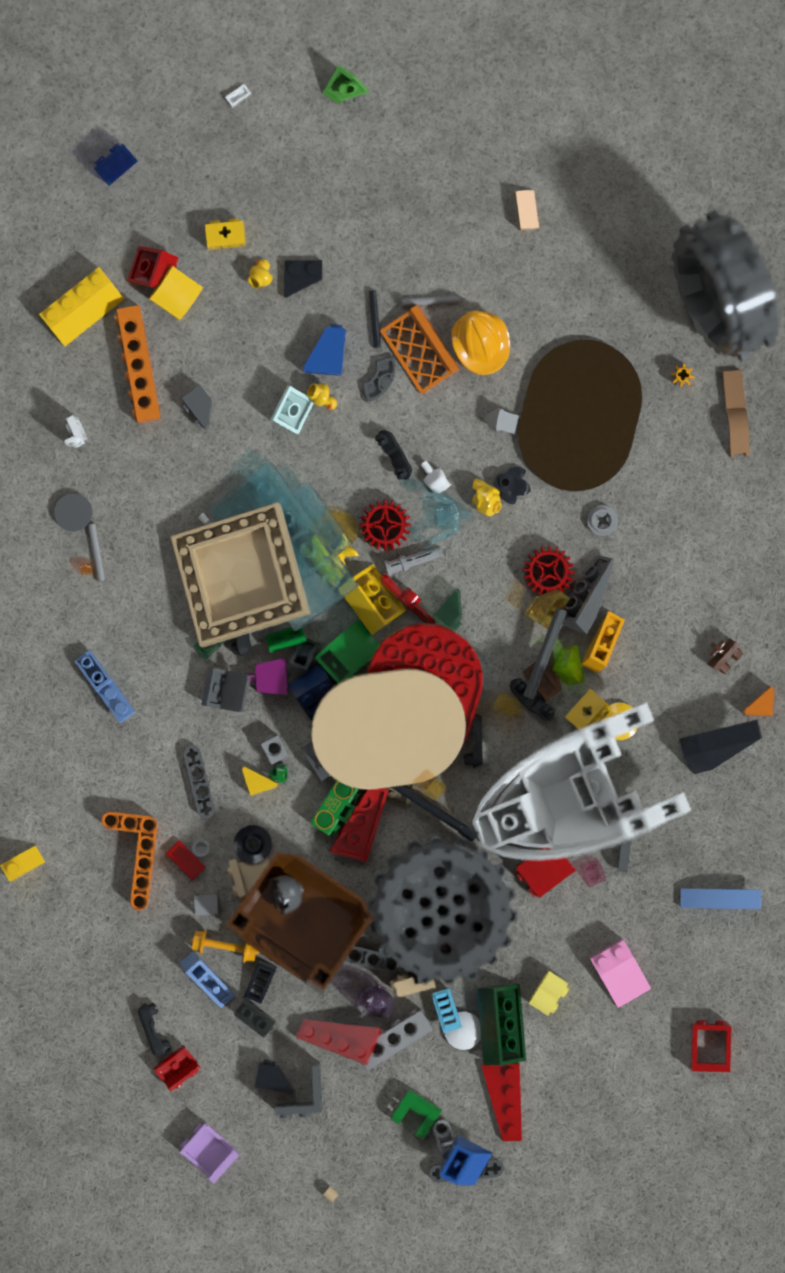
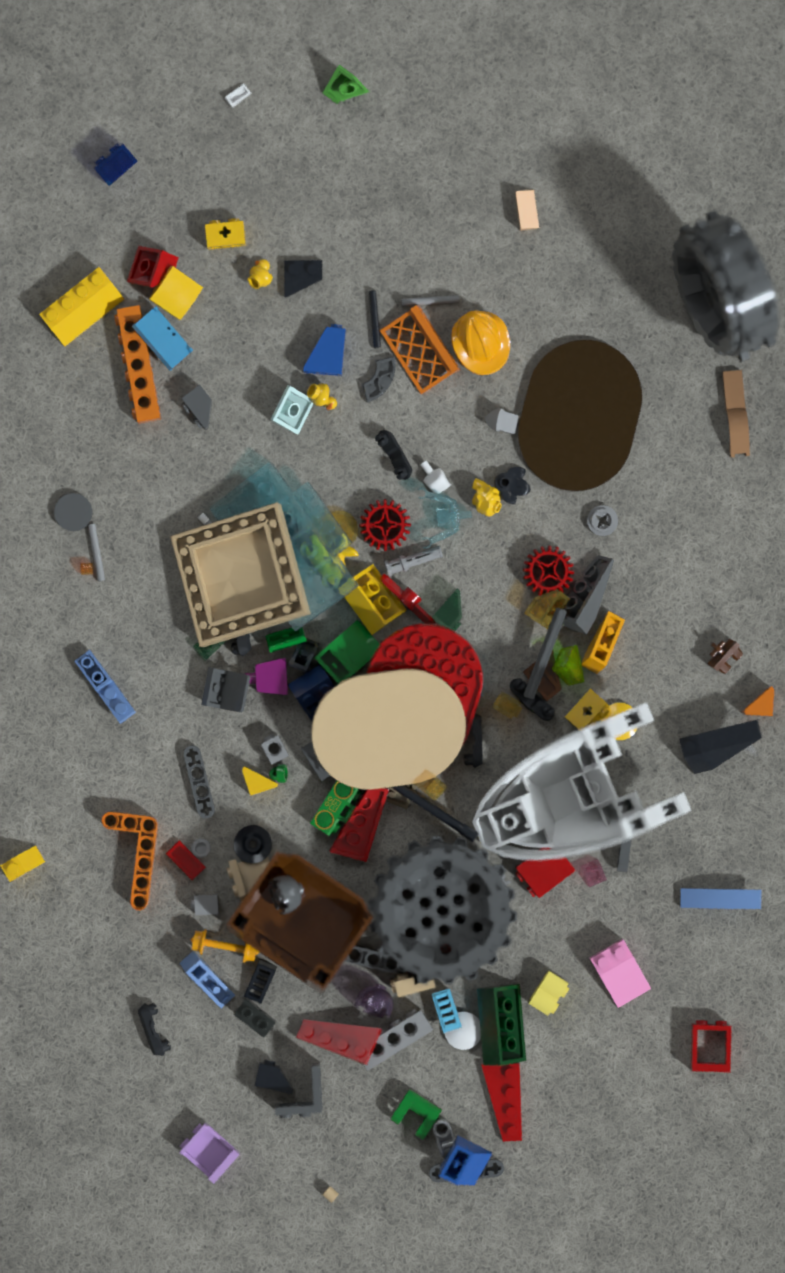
white bracket [64,415,88,448] -> none
red bracket [153,1045,200,1092] -> none
light orange gear [670,364,695,388] -> none
none -> dark azure door [132,306,193,371]

